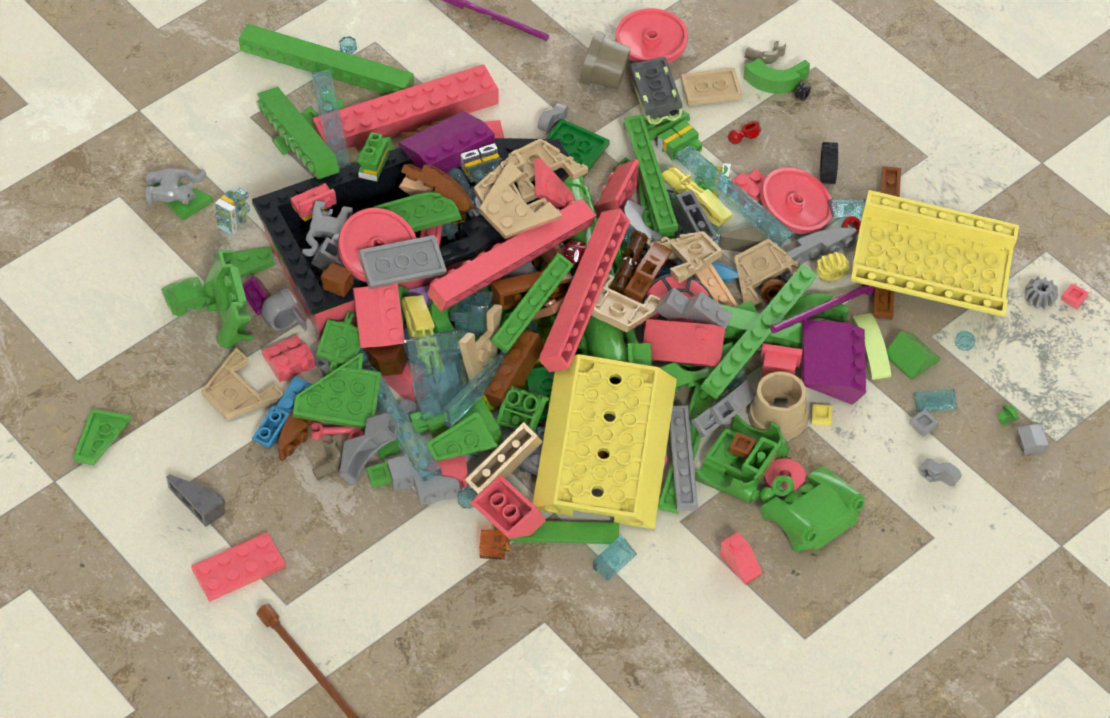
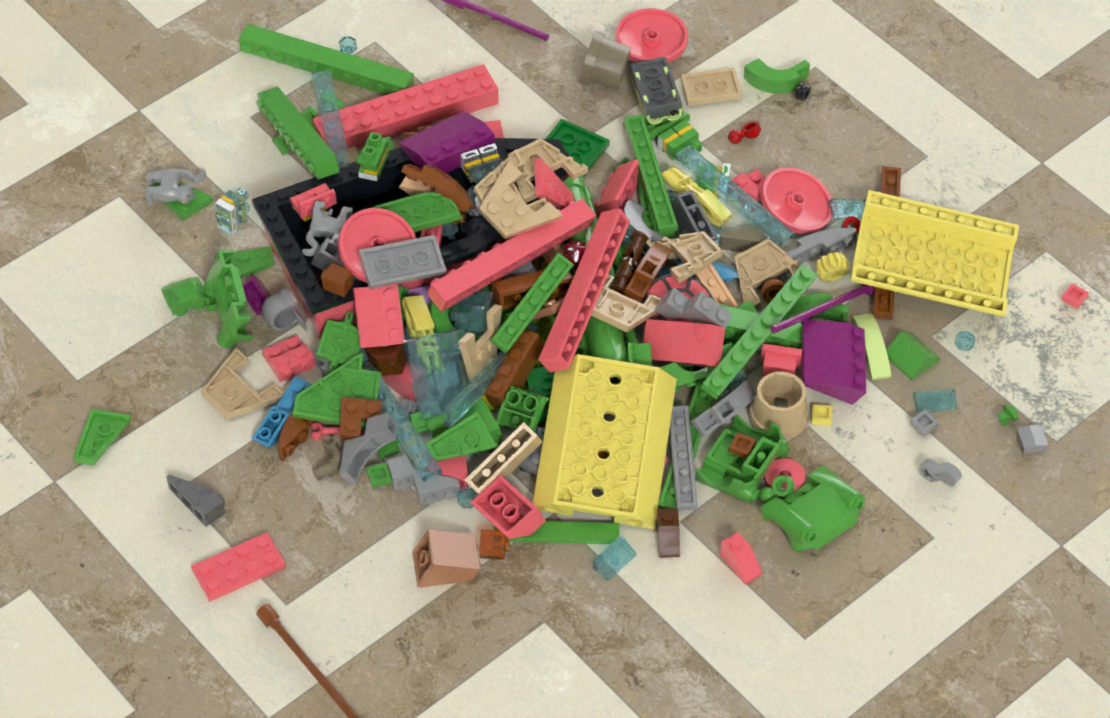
clear light blue piece [448,168,470,192] -> none
light grey piece [537,103,569,132] -> none
dark tan piece [744,41,786,64] -> none
black tyre [820,142,838,184] -> none
light grey gear [1025,277,1058,309] -> none
none -> dark orange plate [339,397,382,439]
none -> nougat slope [412,529,481,588]
none -> slope [656,508,680,558]

